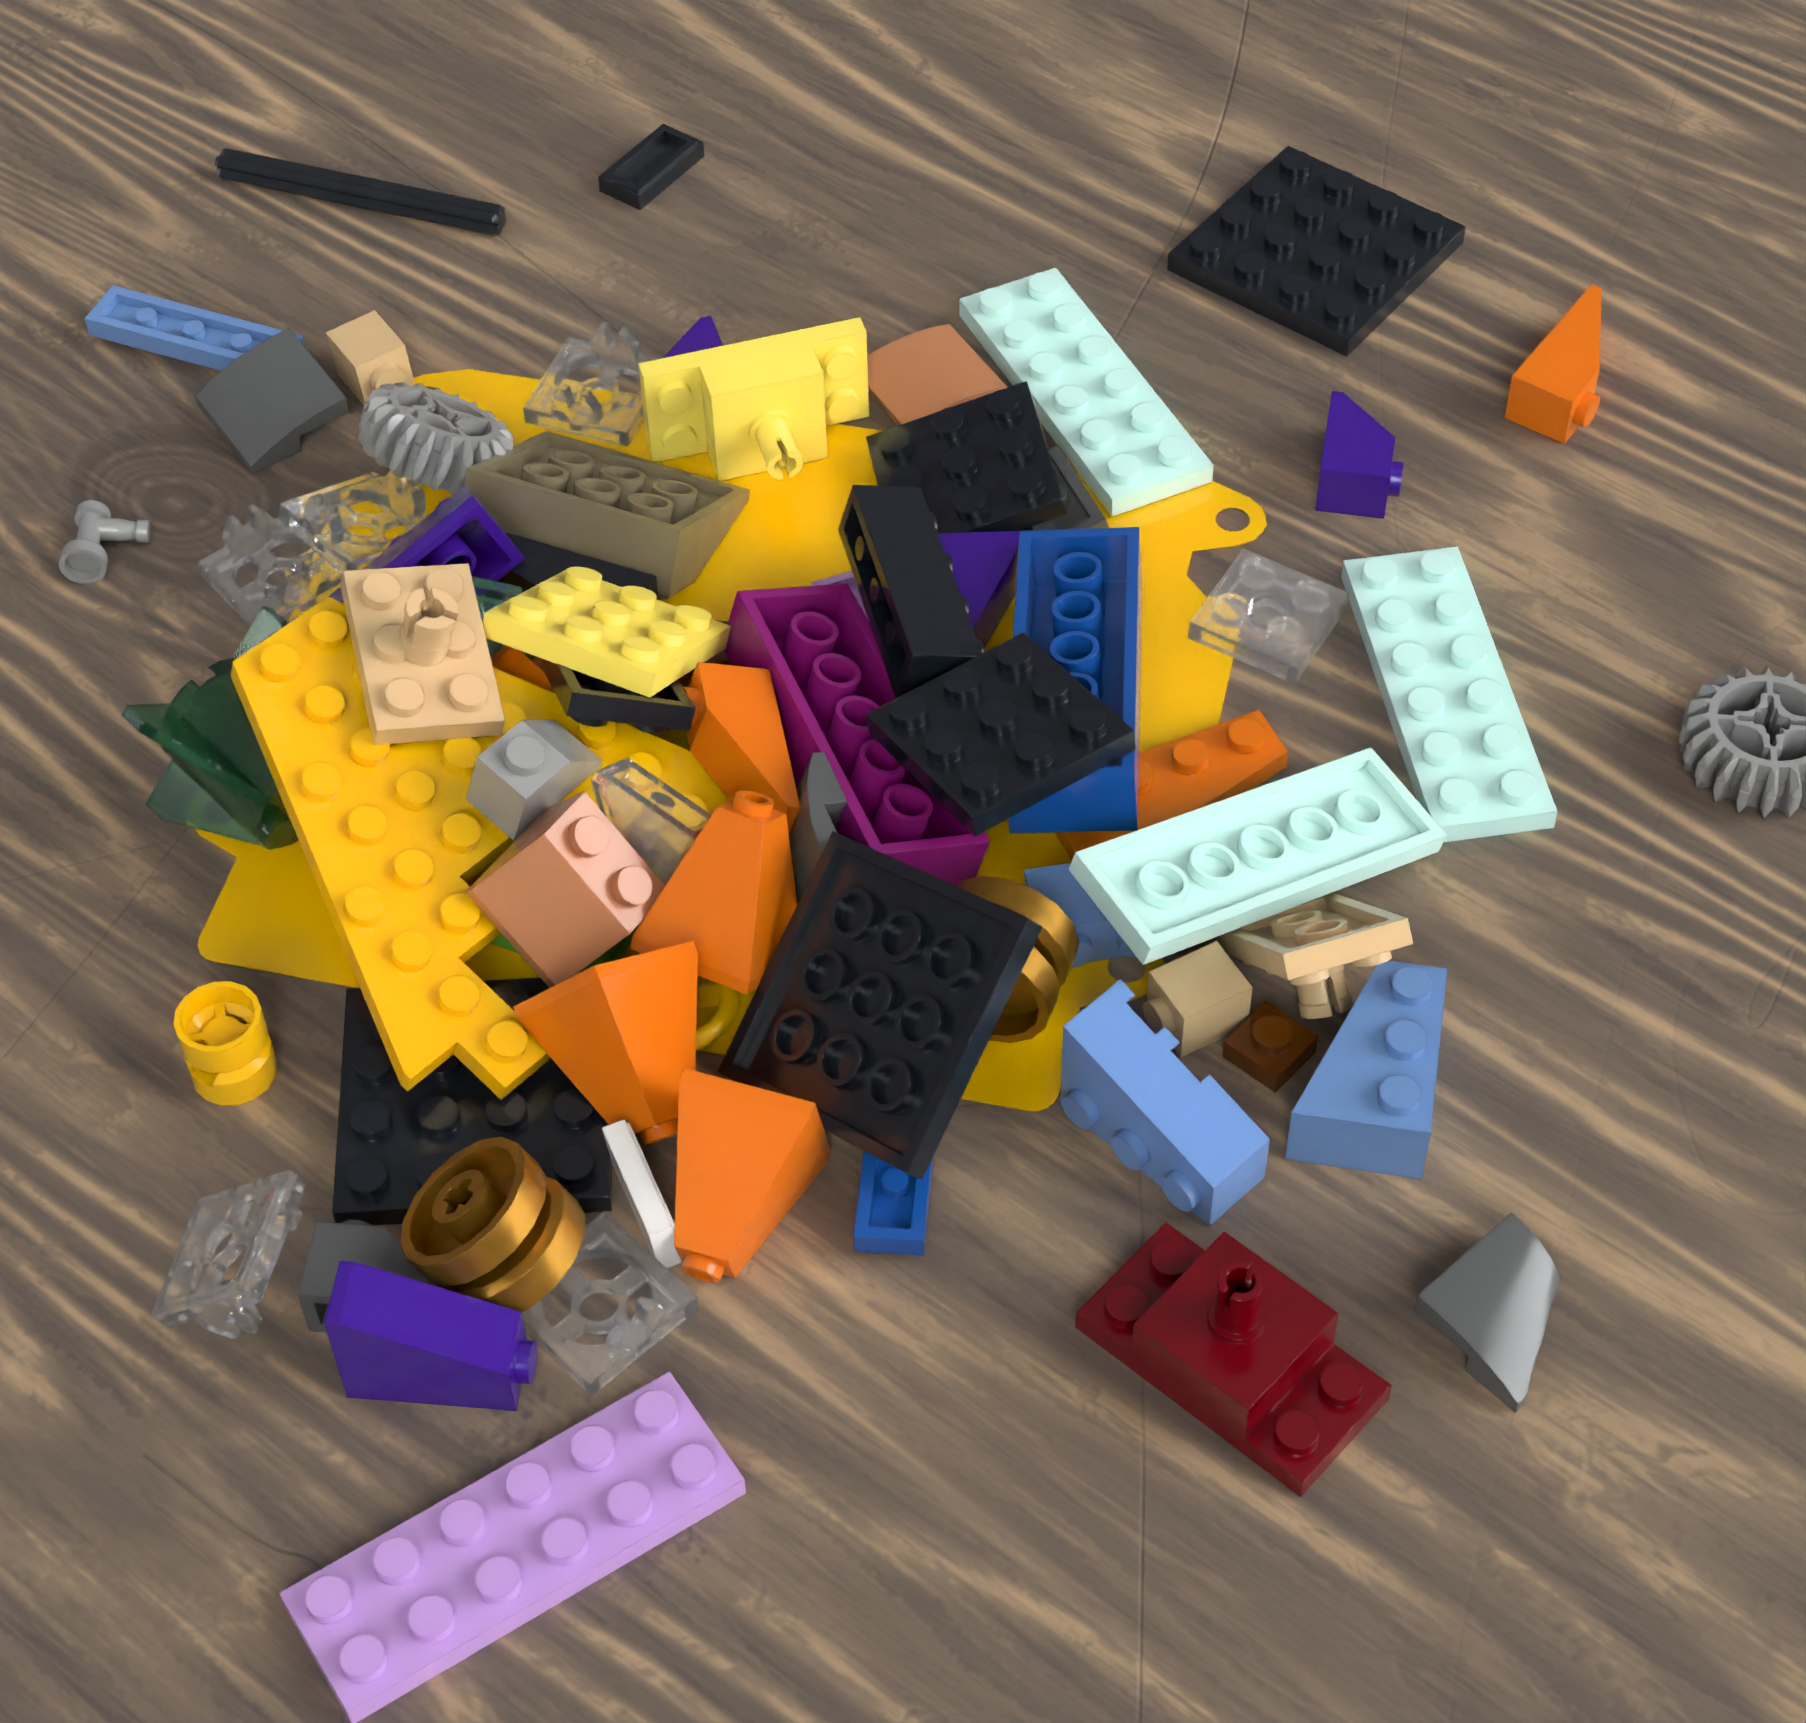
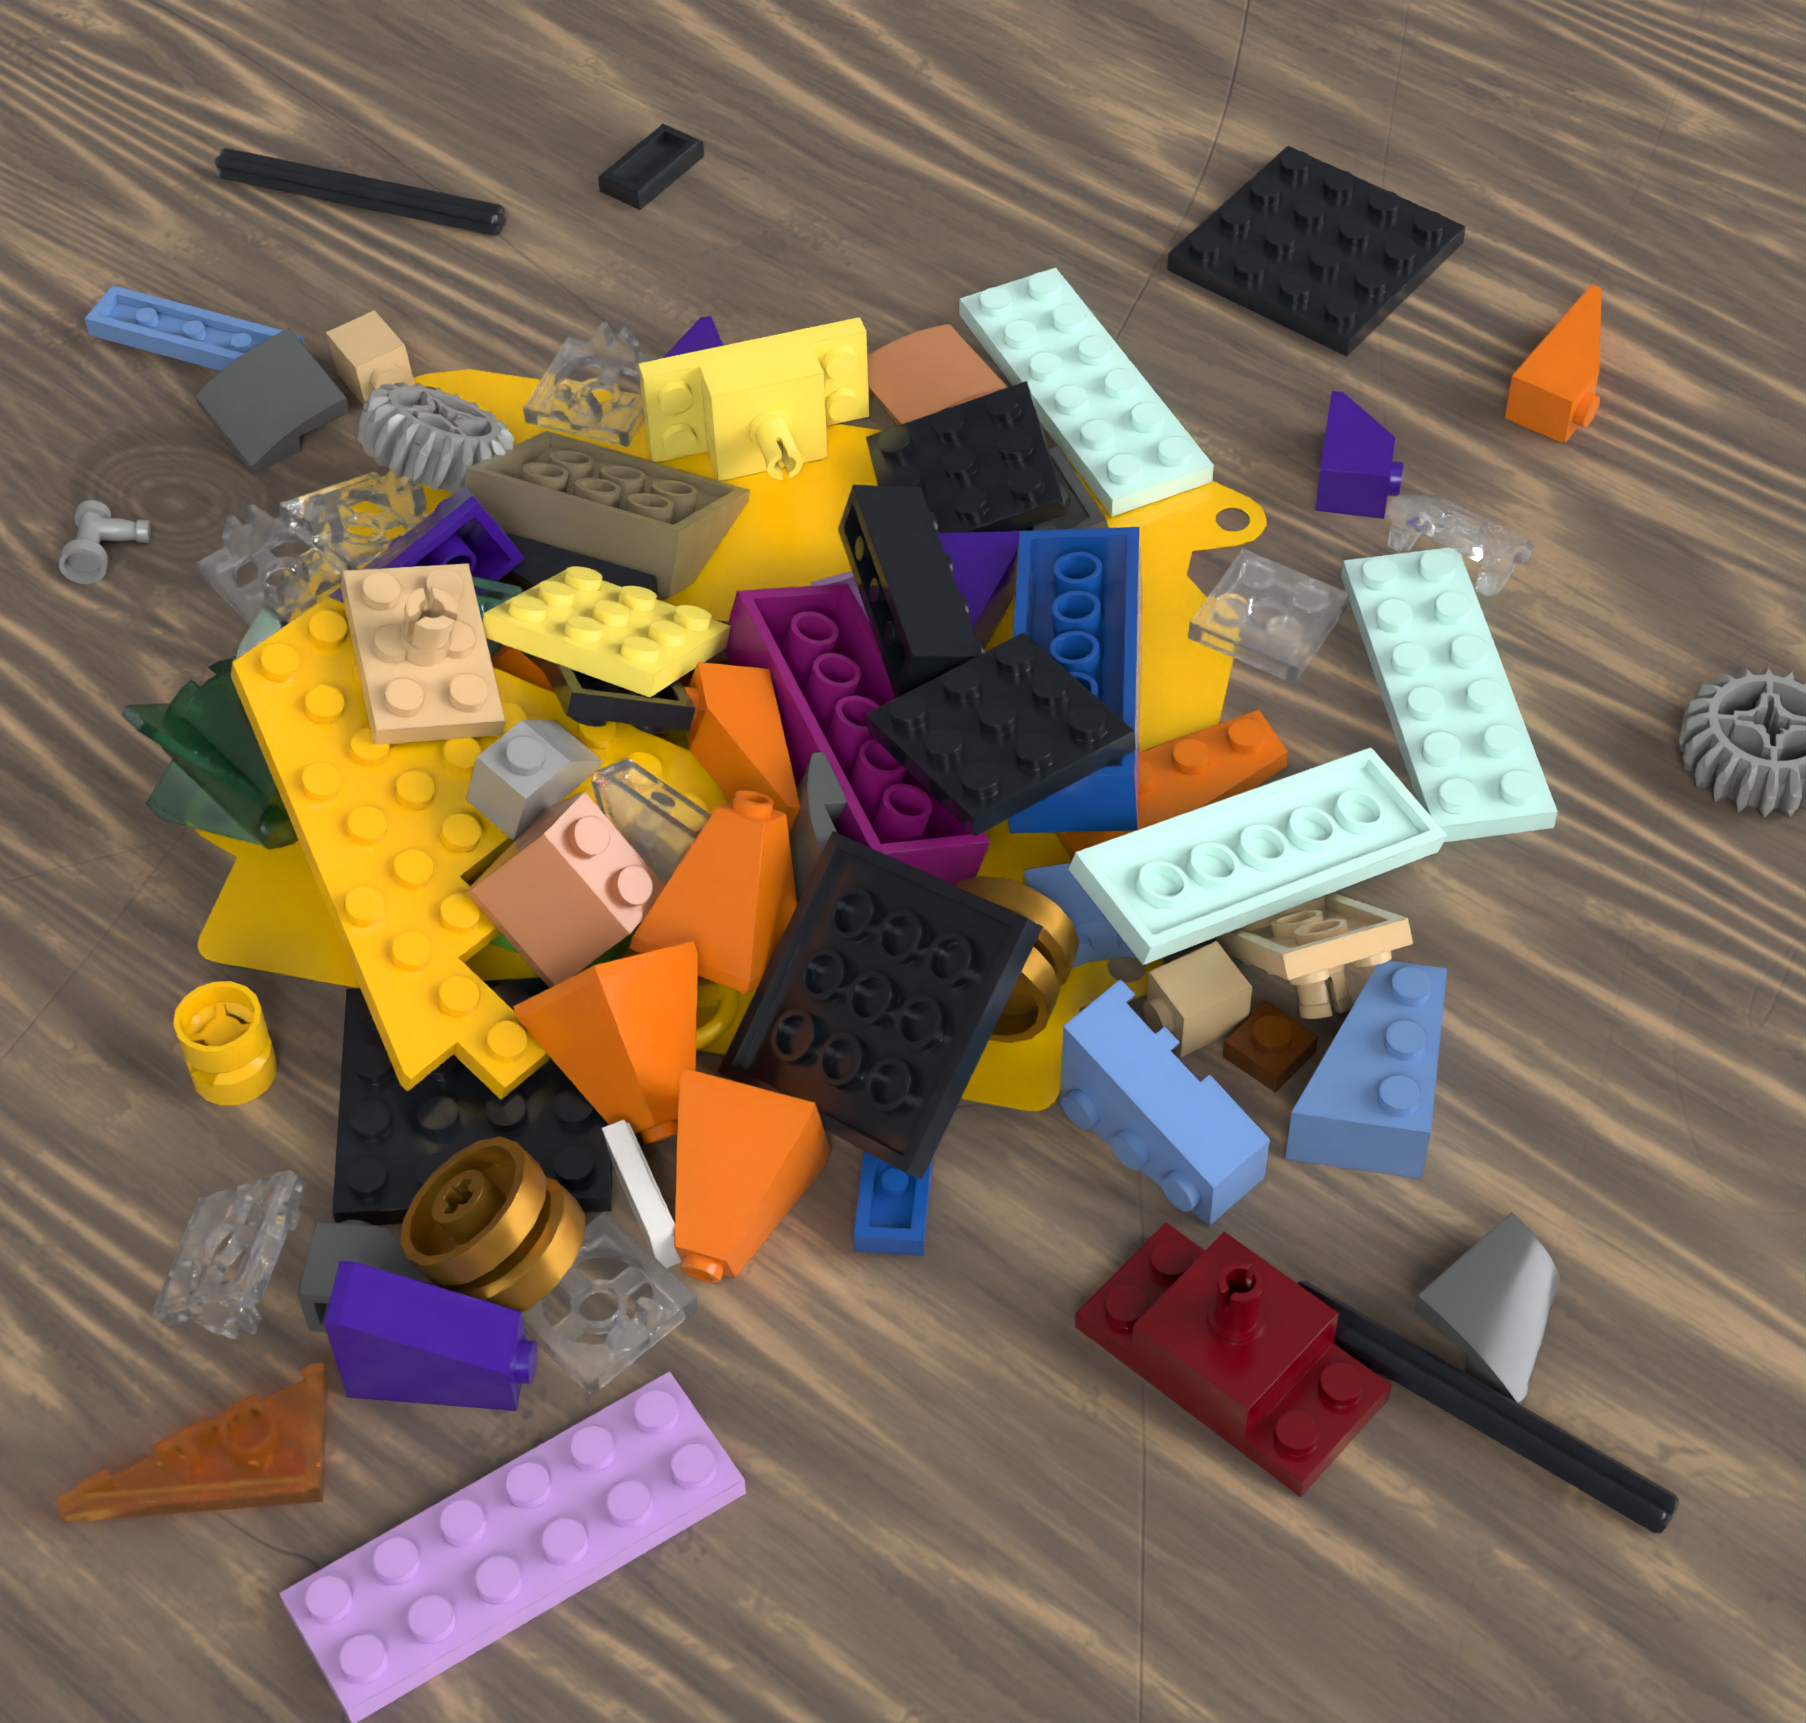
none -> clear orange wing [57,1363,328,1523]
none -> black axle [1297,1281,1679,1533]
none -> clear piece [1384,494,1534,596]

